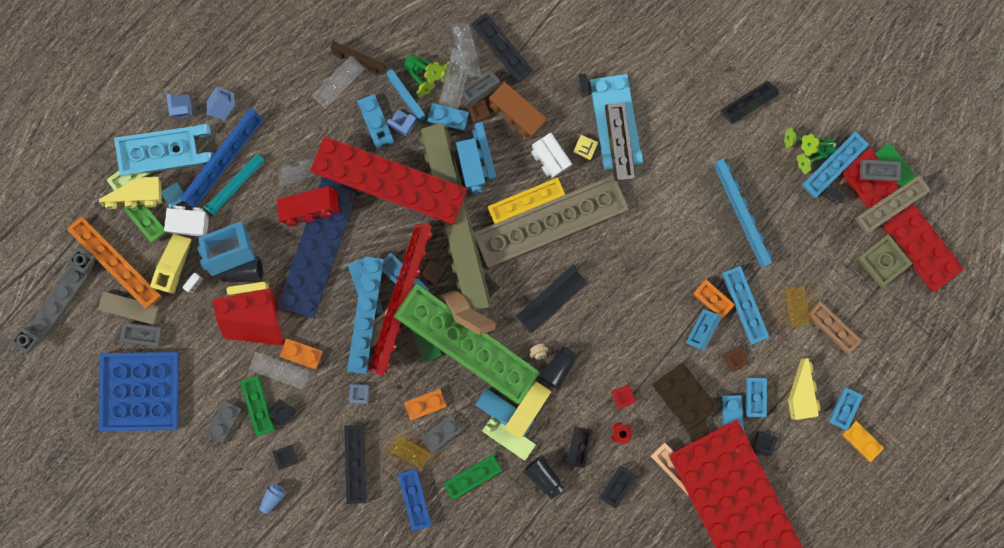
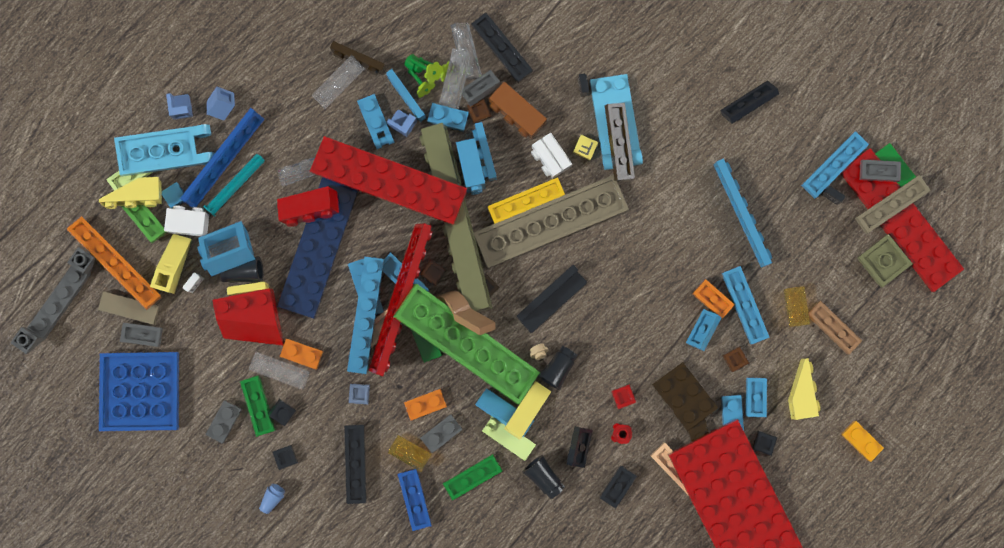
lime plant [784,127,836,174] -> none
dark azure plate [828,387,863,431] -> none

